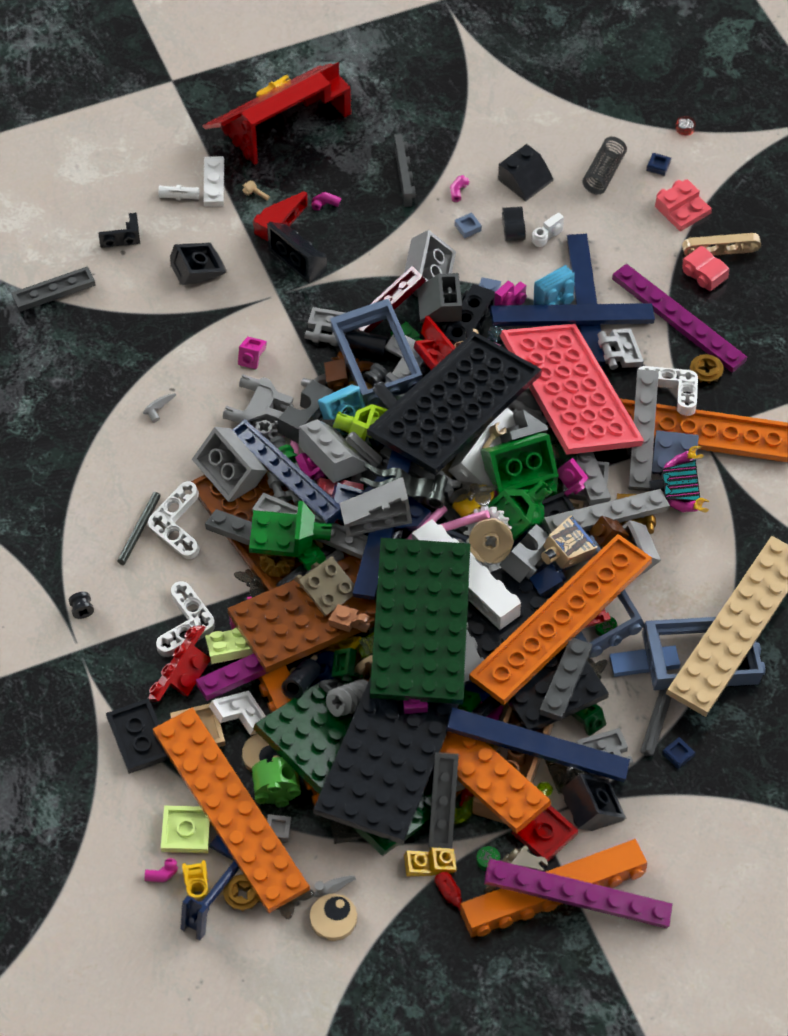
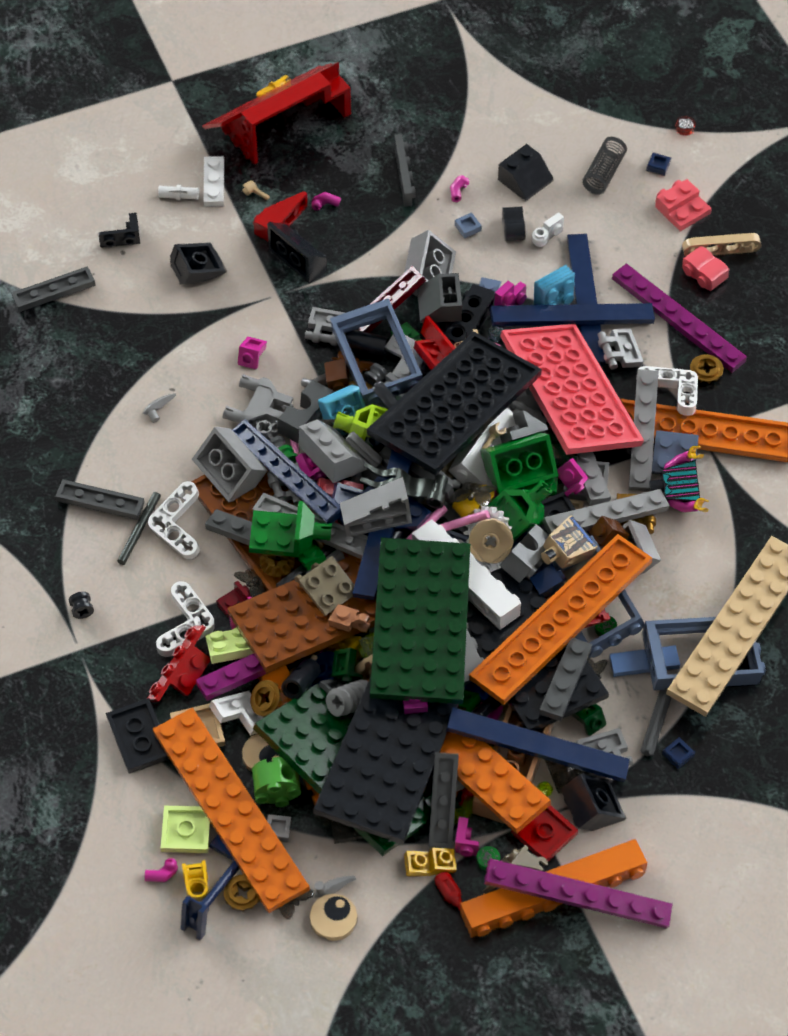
none -> dark grey plate [55,479,145,520]
none -> dark red bracket [216,580,252,620]
none -> pearl gold gear [250,680,283,717]
none -> dark pink bracket [455,817,479,857]

